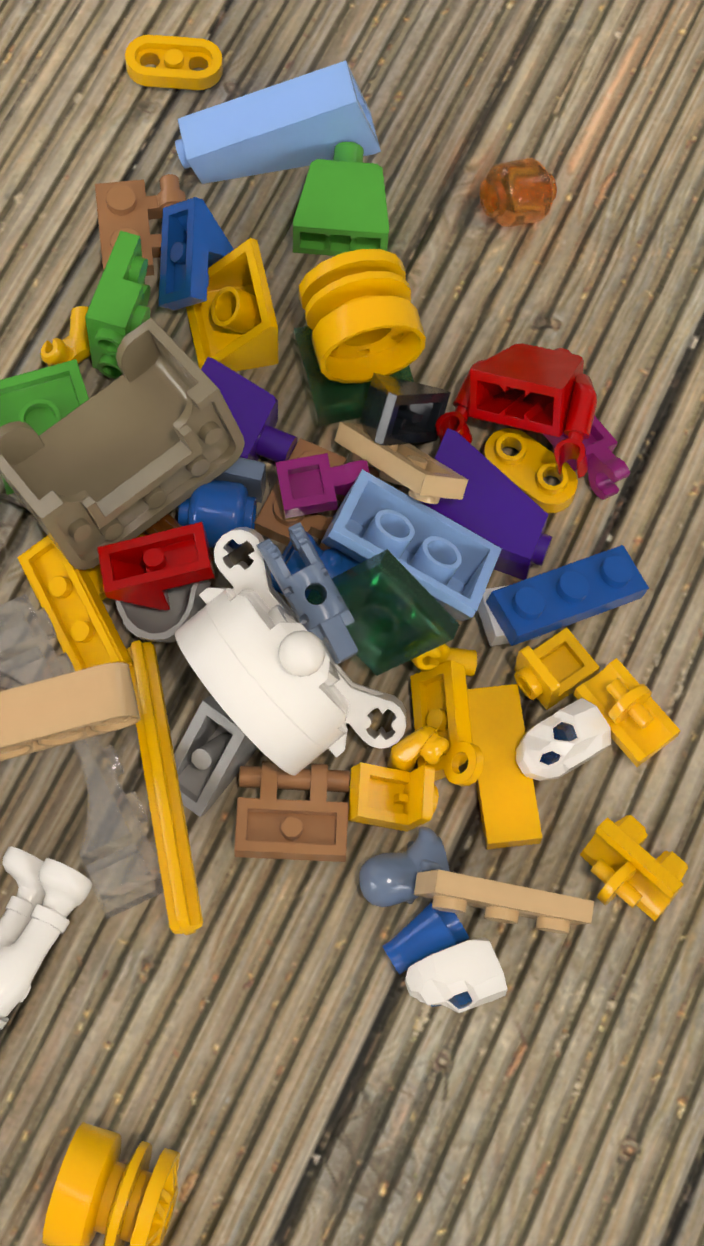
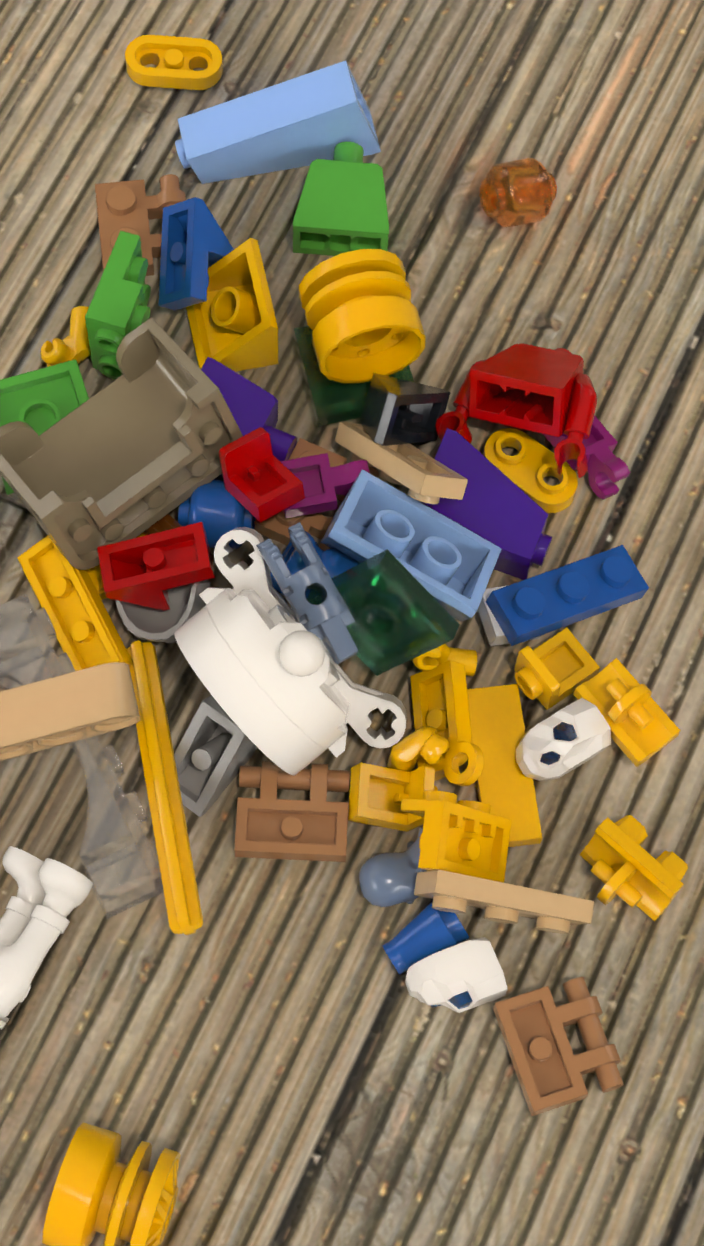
none -> red bracket [219,427,305,523]
none -> yellow bracket [400,790,511,883]
none -> medium nougat plate [493,977,624,1116]

